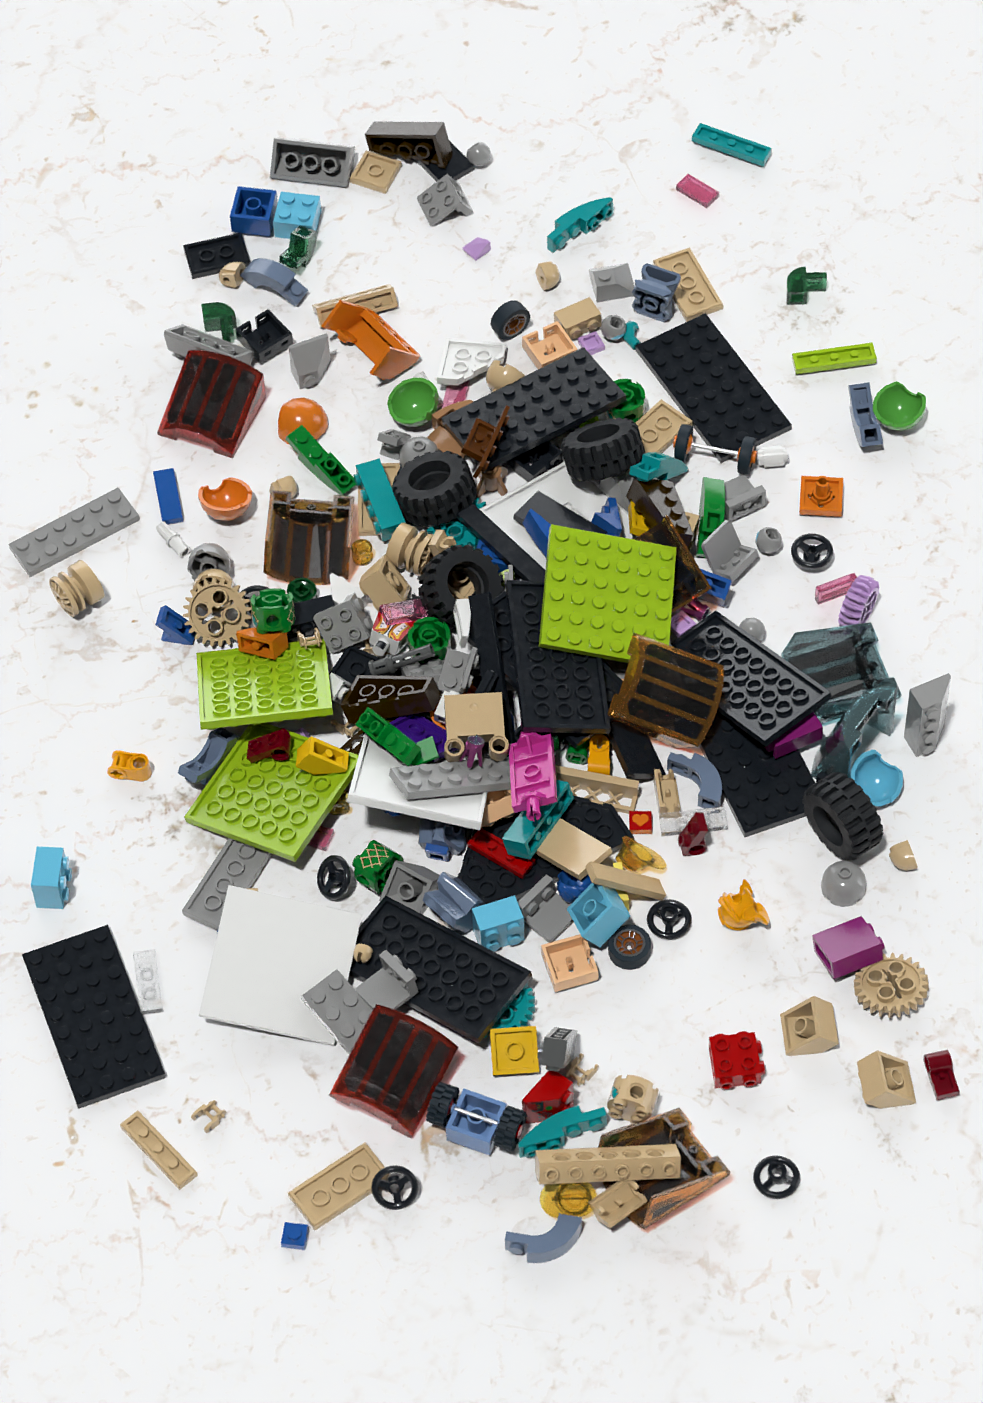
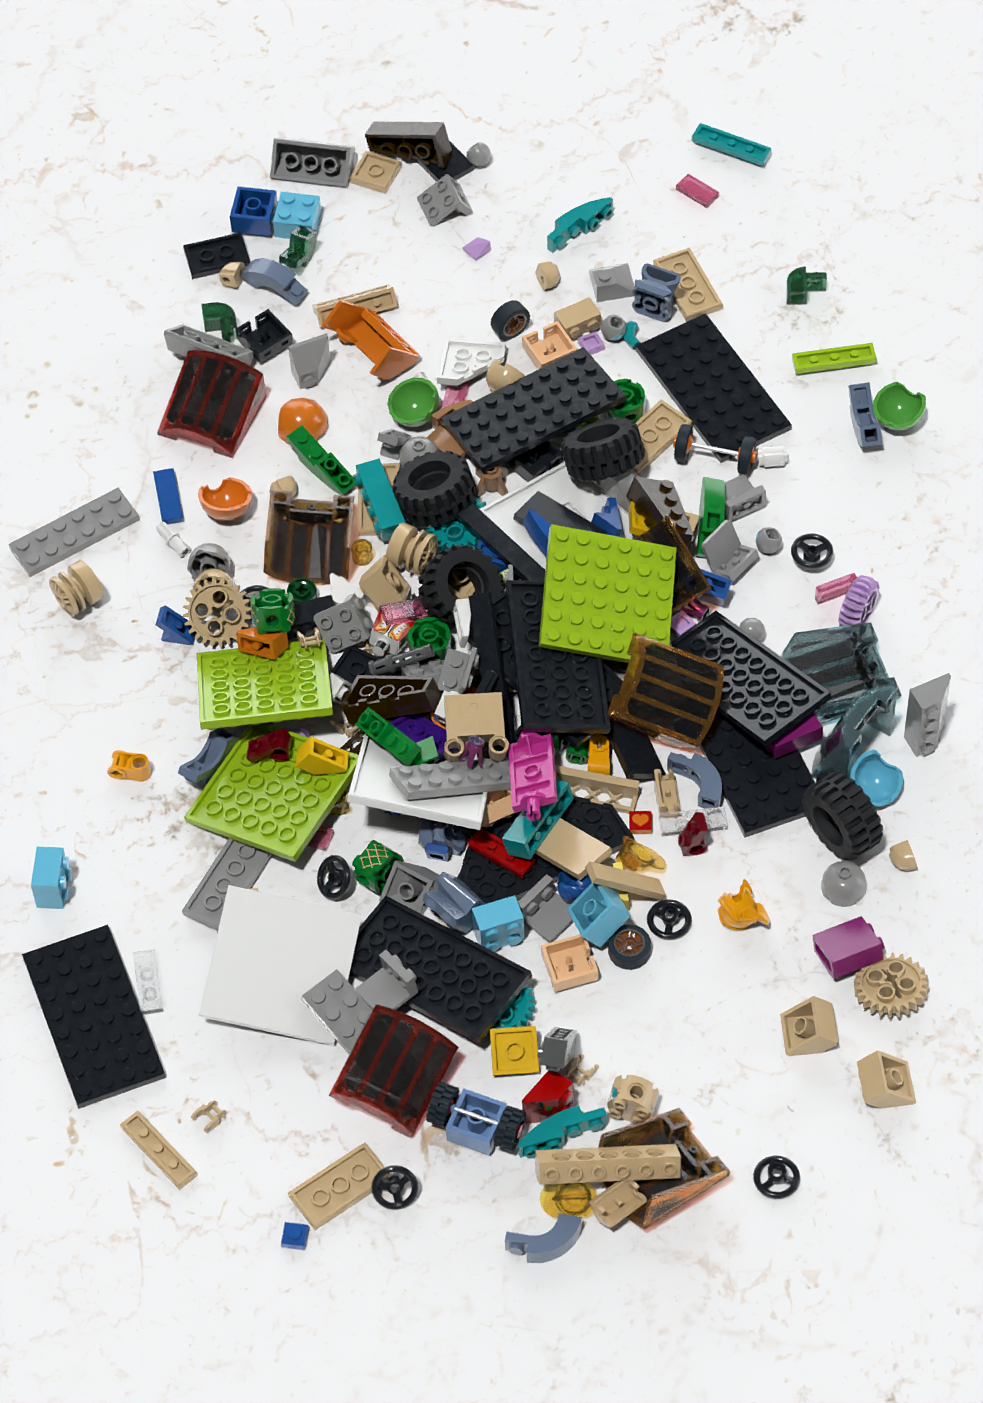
tan hinge [353,944,373,963] -> none
tan tile [428,529,456,557] -> none
reddish brown bracket [461,405,510,478] -> none
teal slope [629,452,688,482] -> none
red brick [708,1031,765,1089] -> none
orange plate [799,476,843,517] -> none
dark red plate [923,1050,960,1100] -> none

